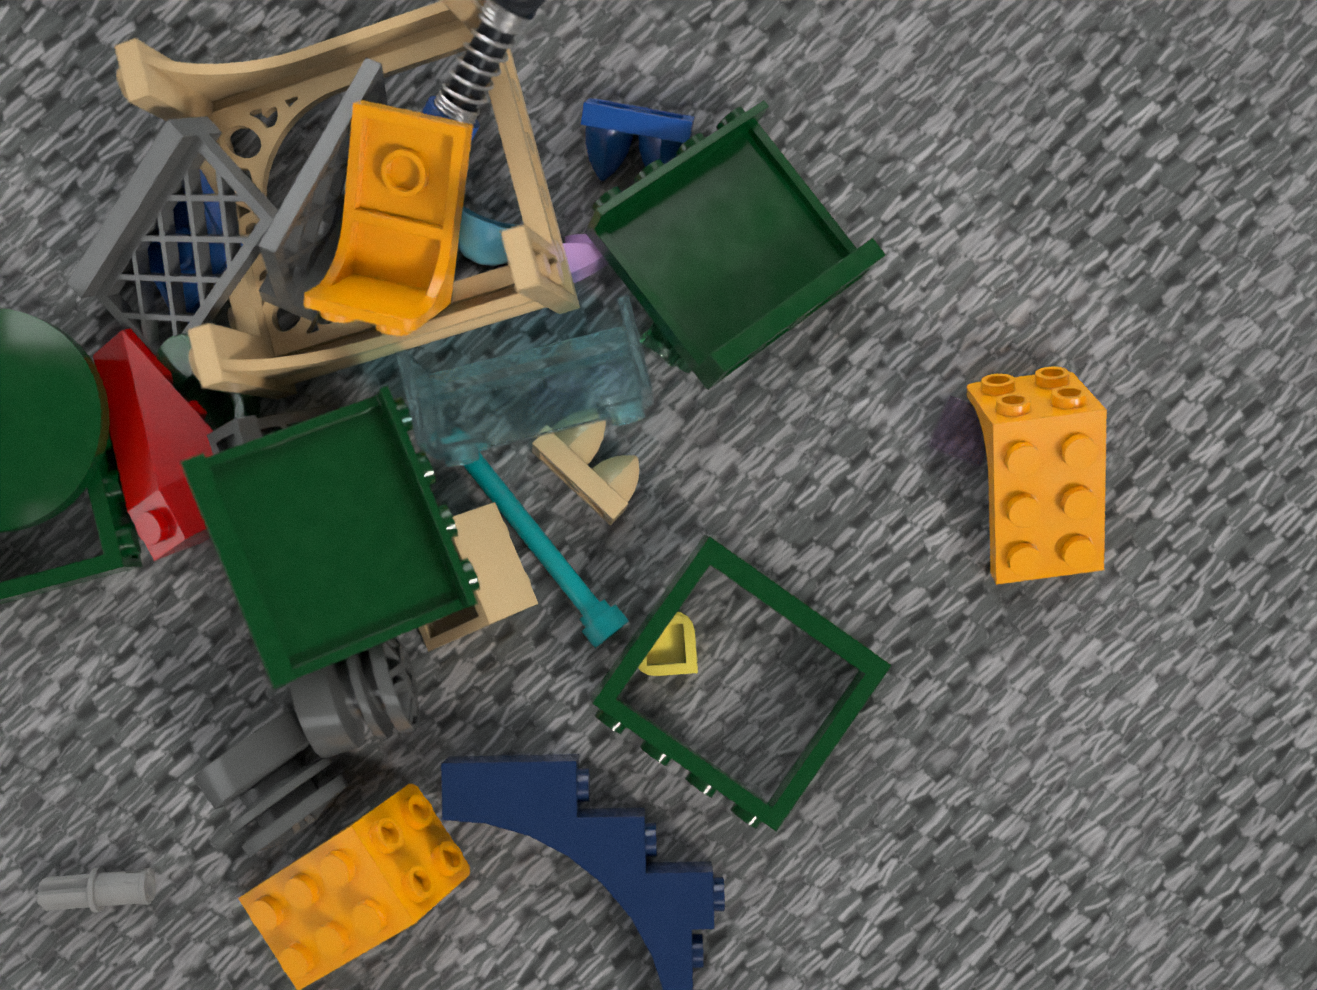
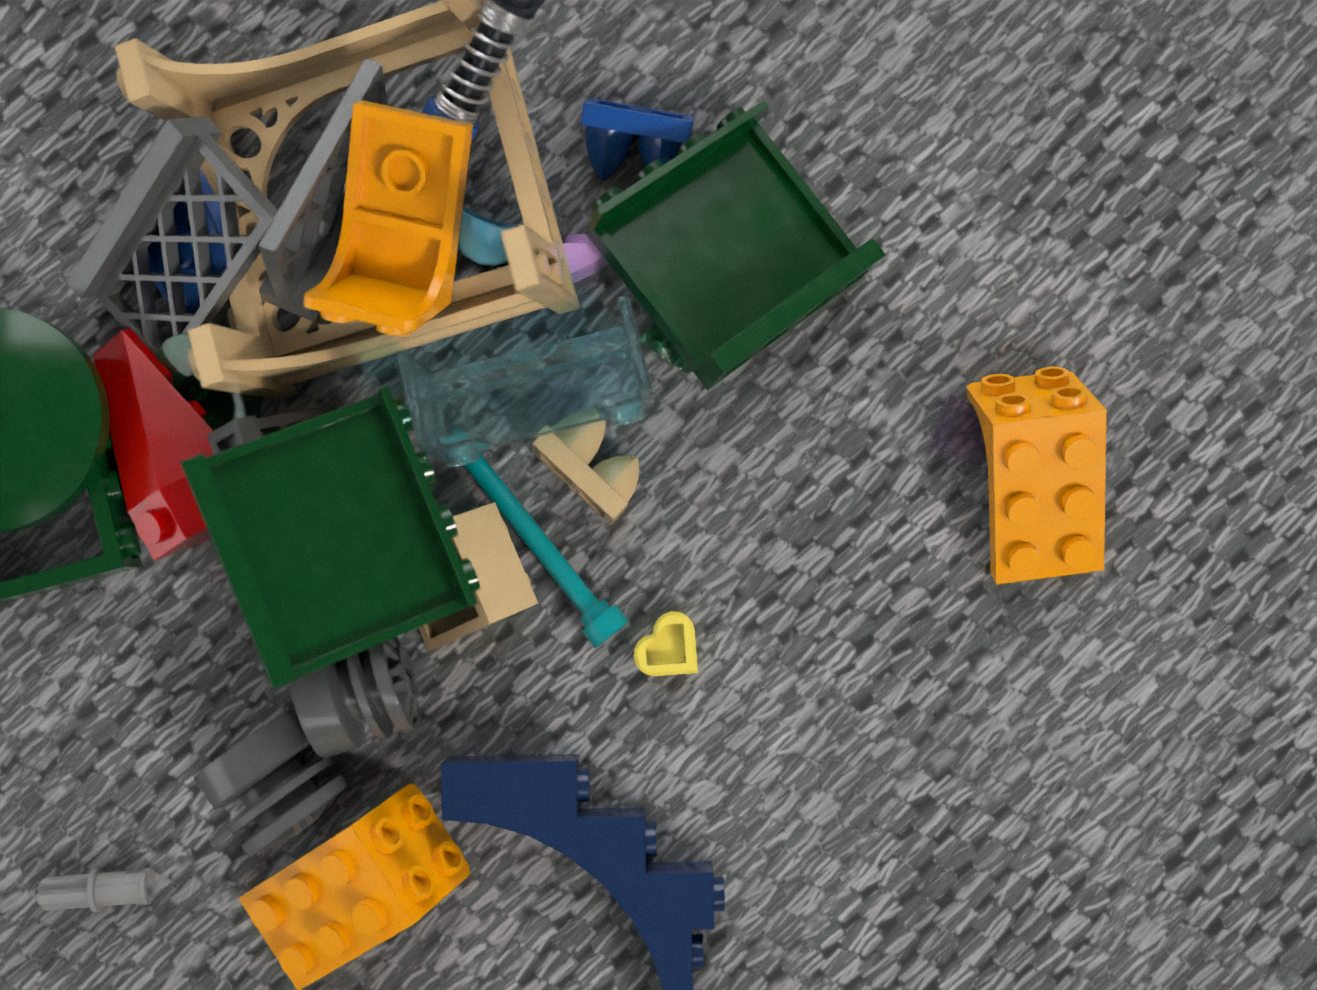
dark green window [591,535,892,832] -> none

